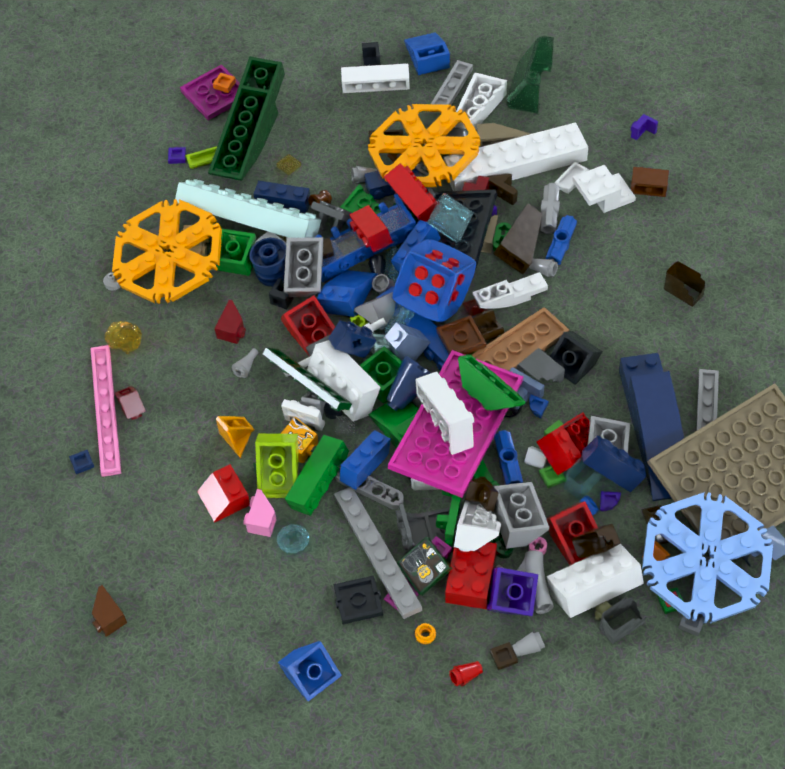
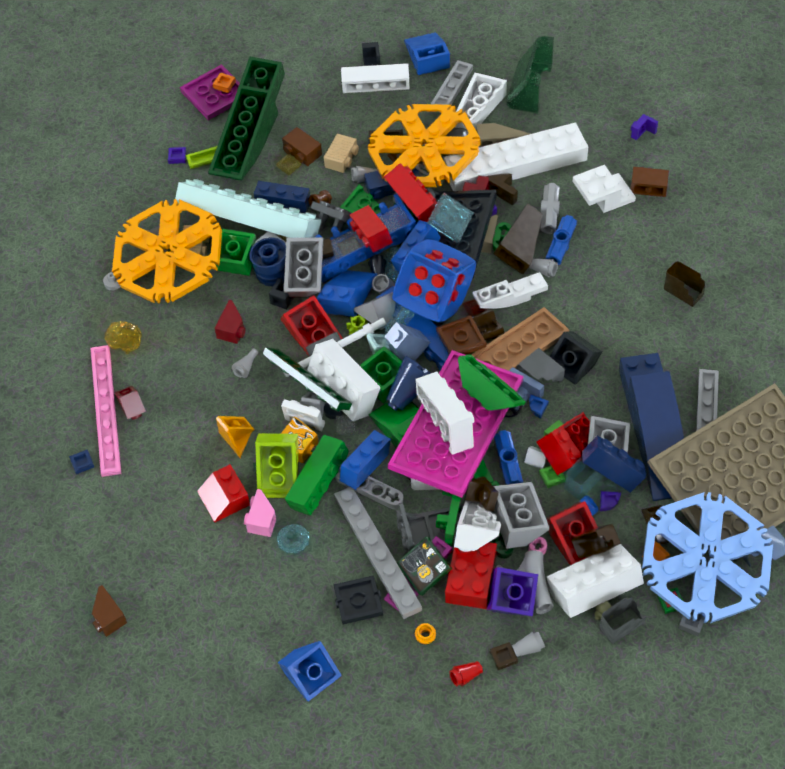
dark blue brick [328,320,377,358] -> none
white tile [555,162,589,194] -> none
none -> reddish brown brick [282,127,322,166]
none -> tan brick [324,134,359,173]

